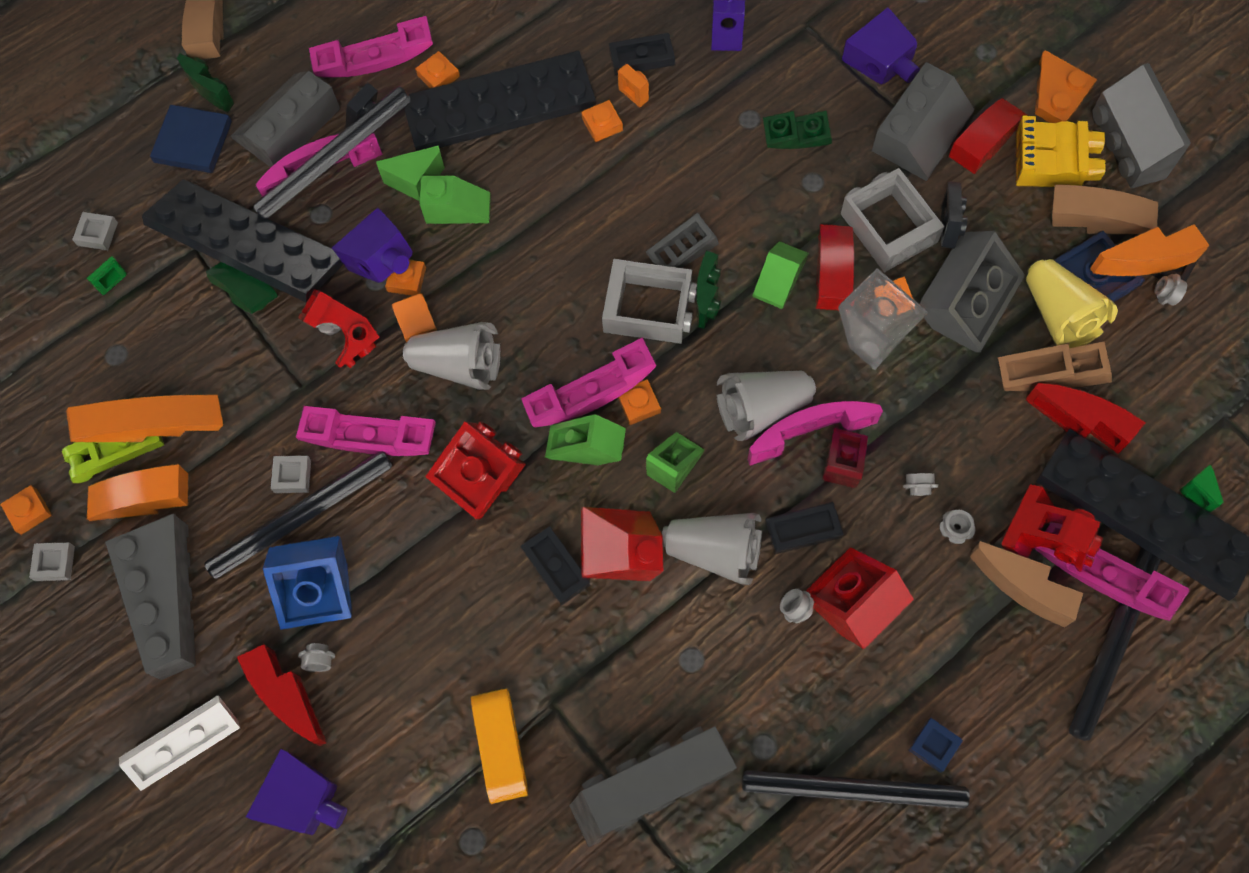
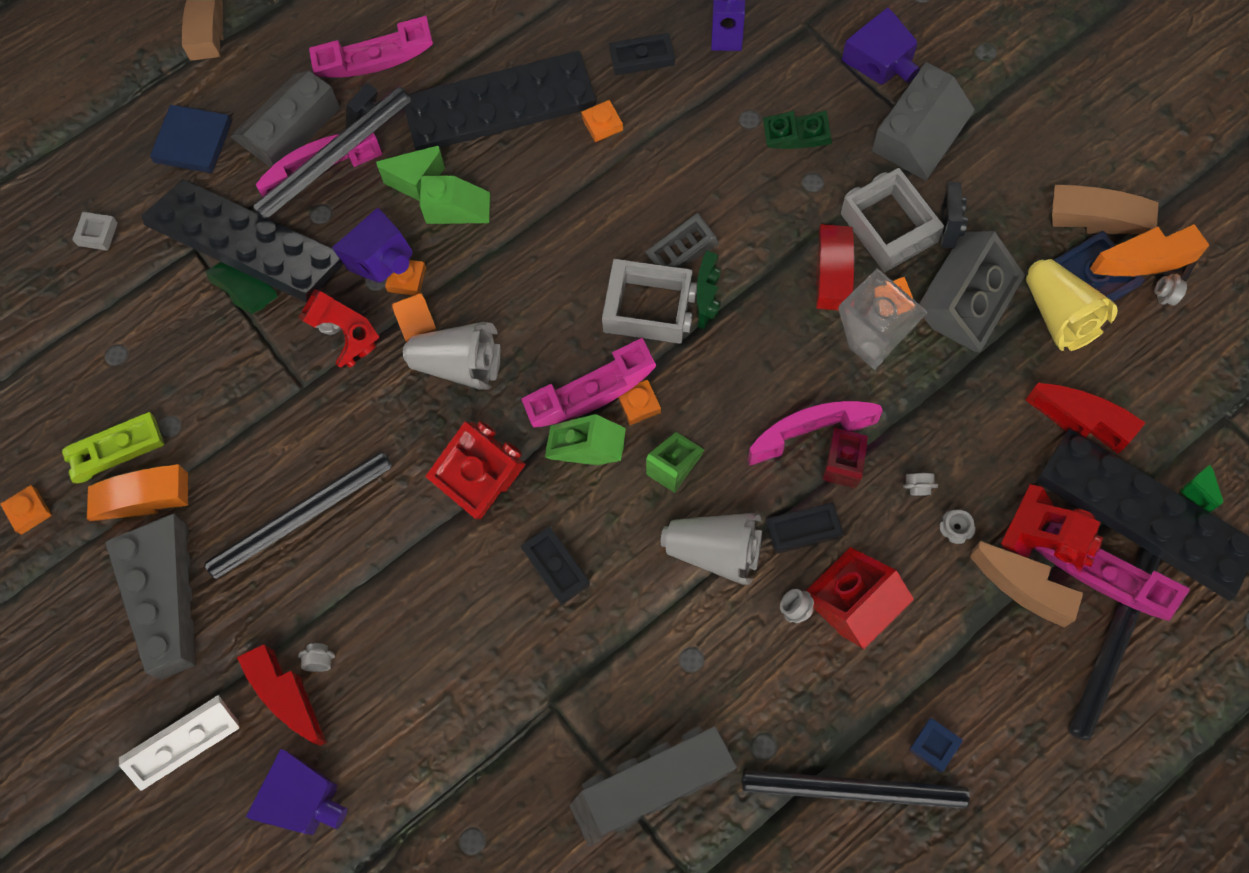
light grey plate [29,542,75,581] -> none
orange slope [66,395,223,442] -> none
green slope [87,256,127,295] -> none
dark green slope [177,53,234,113] -> none
blue slope [263,536,352,630] -> none
light grey plate [271,456,311,493] -> none
dark pink slope [296,406,436,456] -> none
orange plate [415,51,460,88] -> none
light orange beam [471,688,528,804] -> none
red slope [581,507,663,581] -> none
orange plate [618,64,649,108] -> none
light grey cone [717,371,816,441] -> none
bright green slope [753,241,809,309] -> none
red slope [949,98,1028,174] -> none
medium nougat slope [998,341,1112,391] -> none
yellow hips [1016,115,1106,187] -> none
orange wing [1035,50,1097,123] -> none
slope [1092,63,1191,188] -> none

